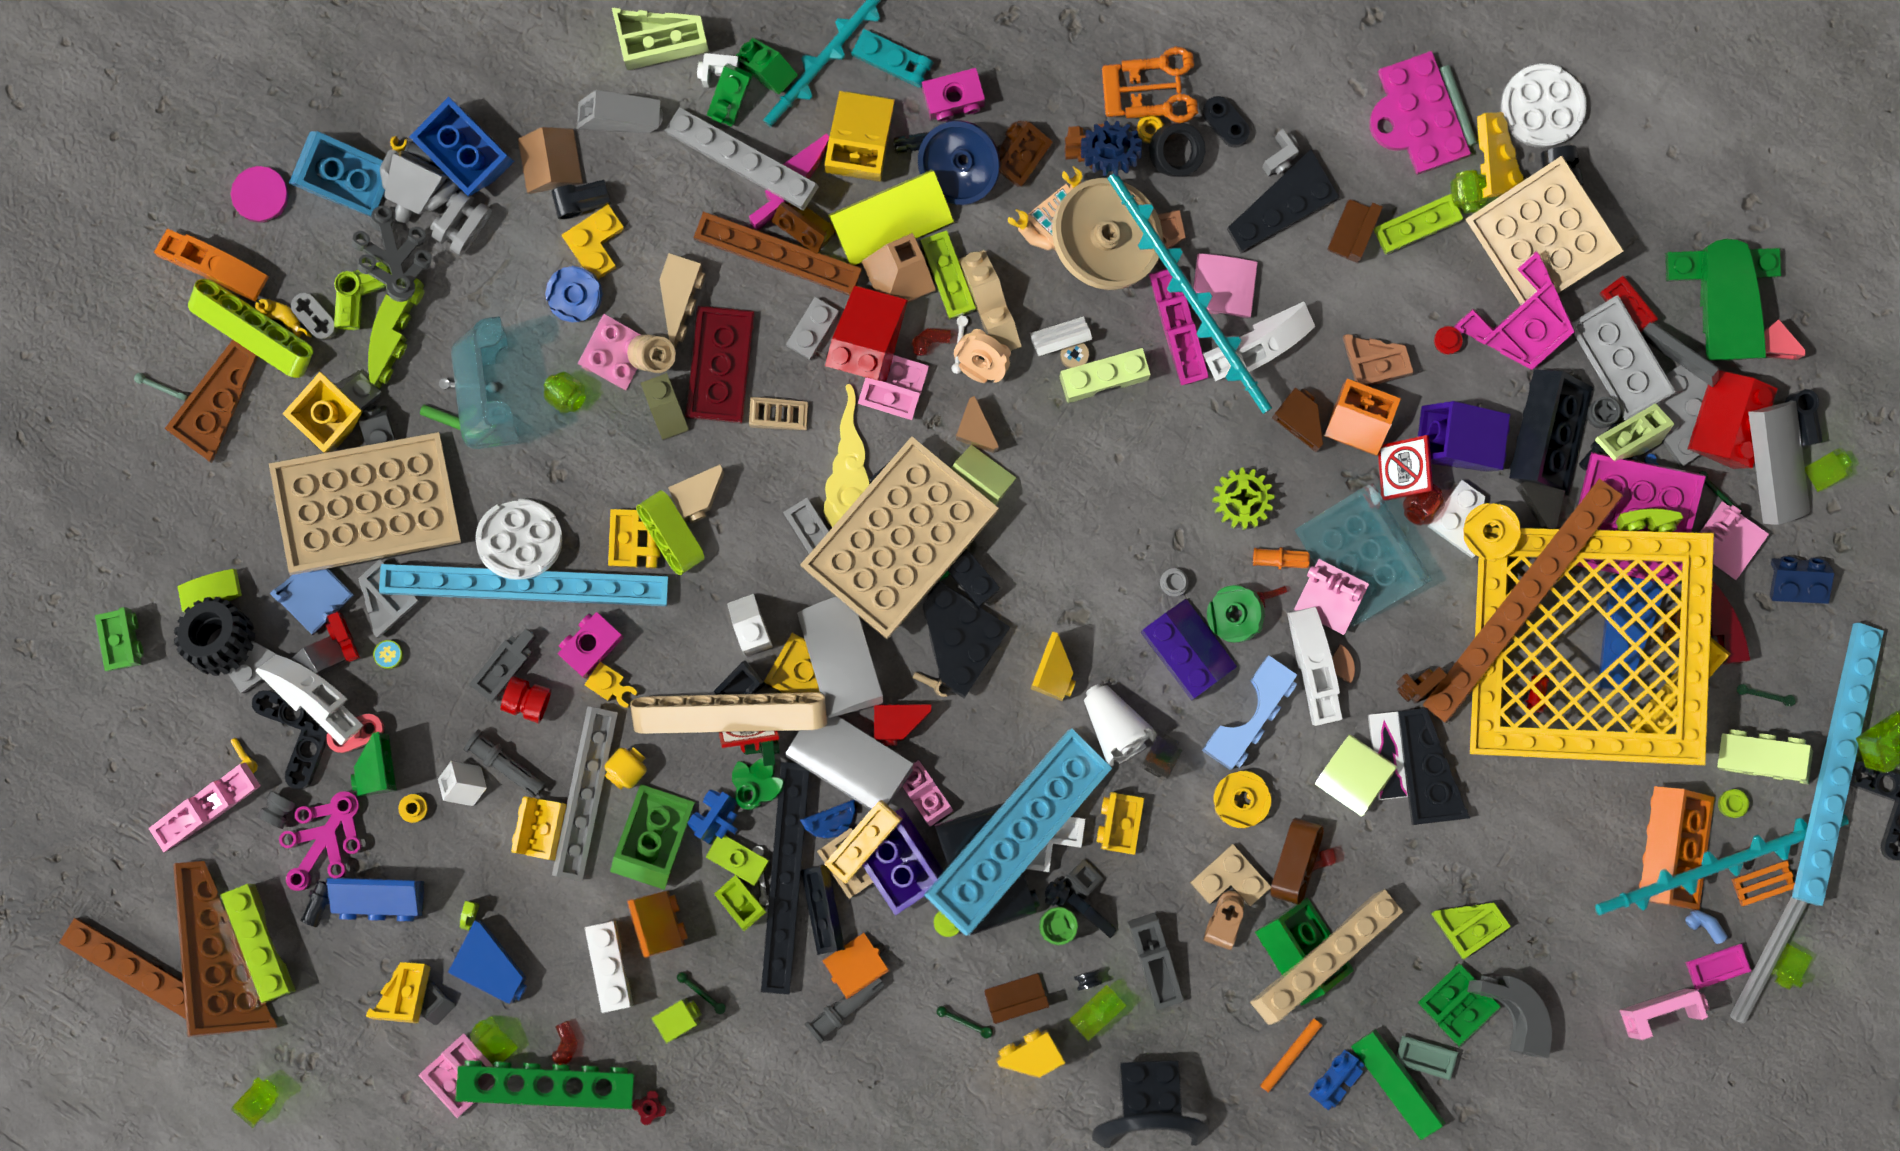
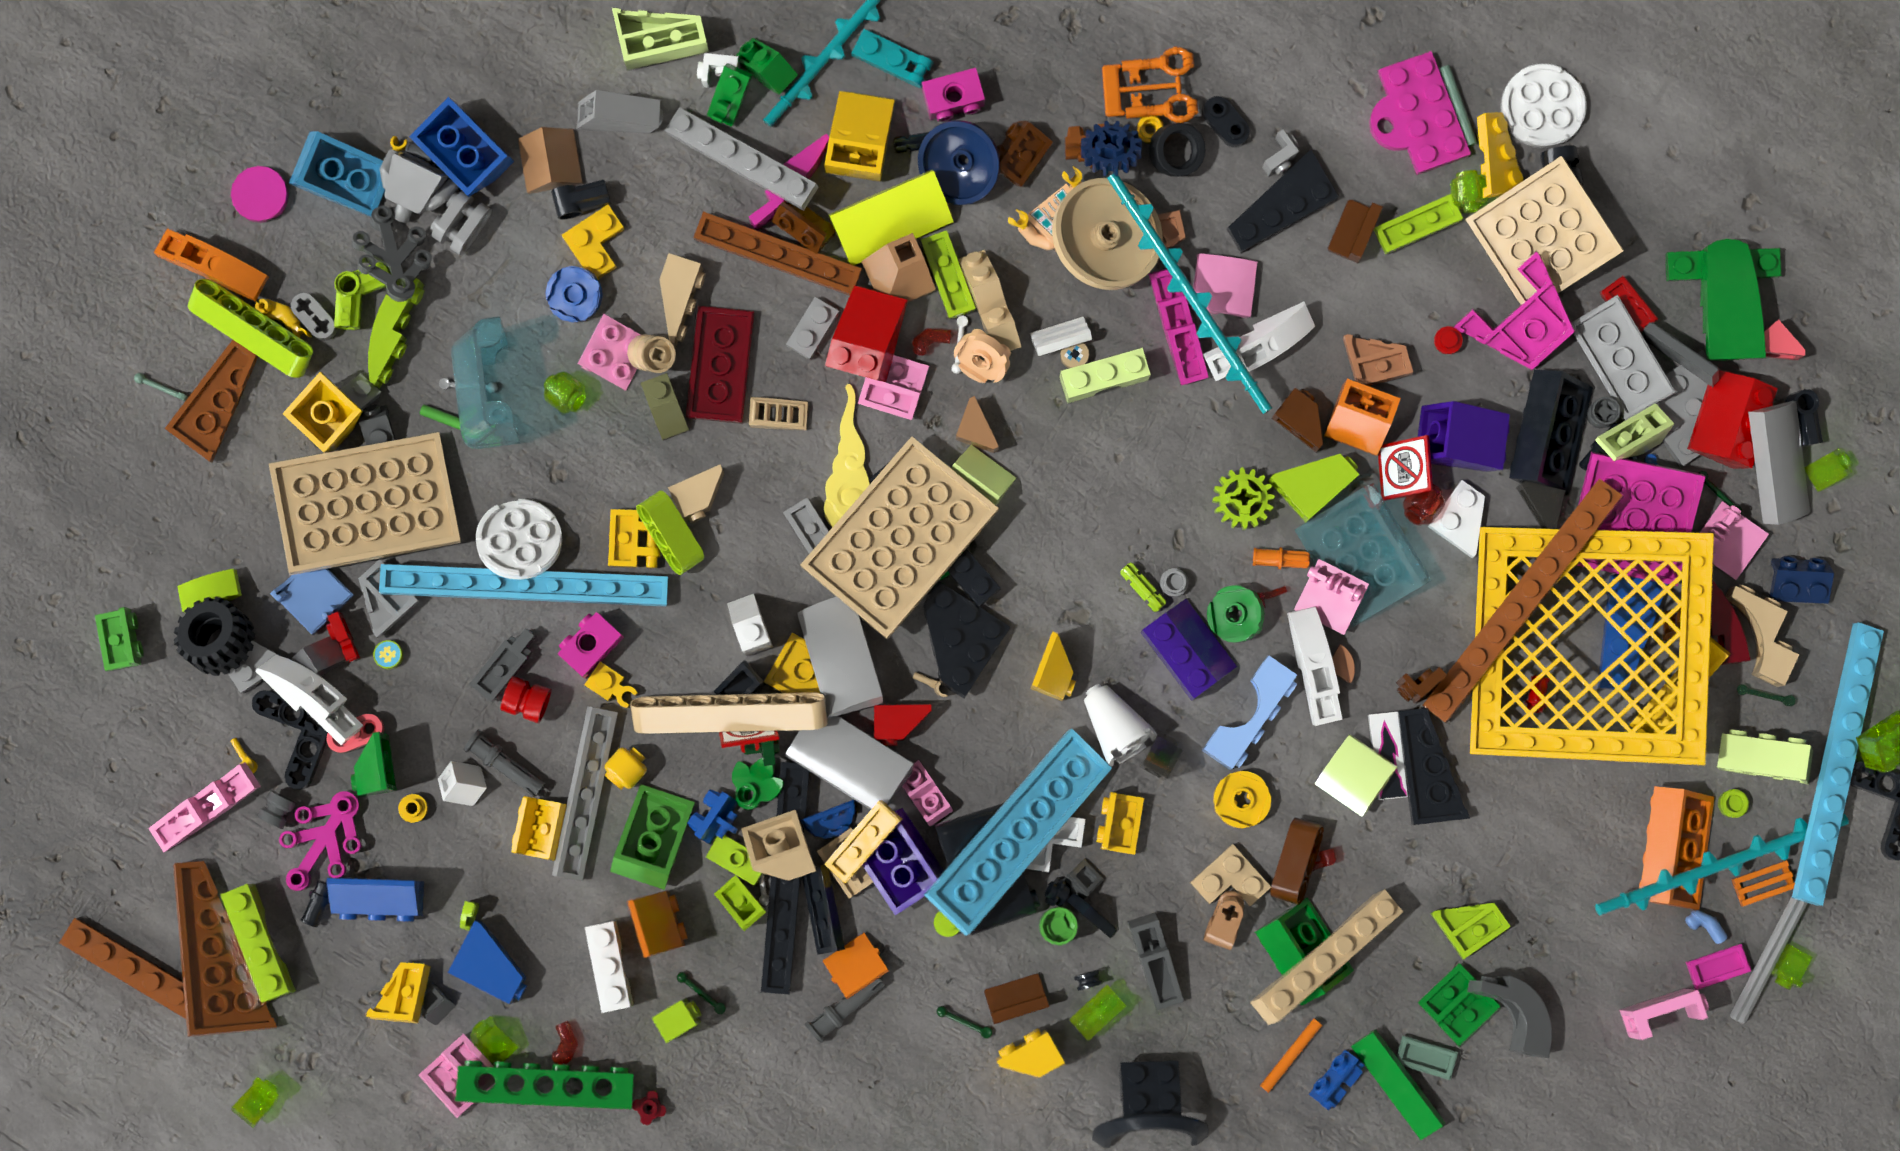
yellow plate [1463,503,1521,561] -> none
lime slope [1615,509,1683,532] -> none
none -> tan slope [741,810,816,881]
none -> lime axle [1120,562,1167,612]
none -> lime slope [1268,453,1360,523]
none -> tan arch [1726,585,1799,687]

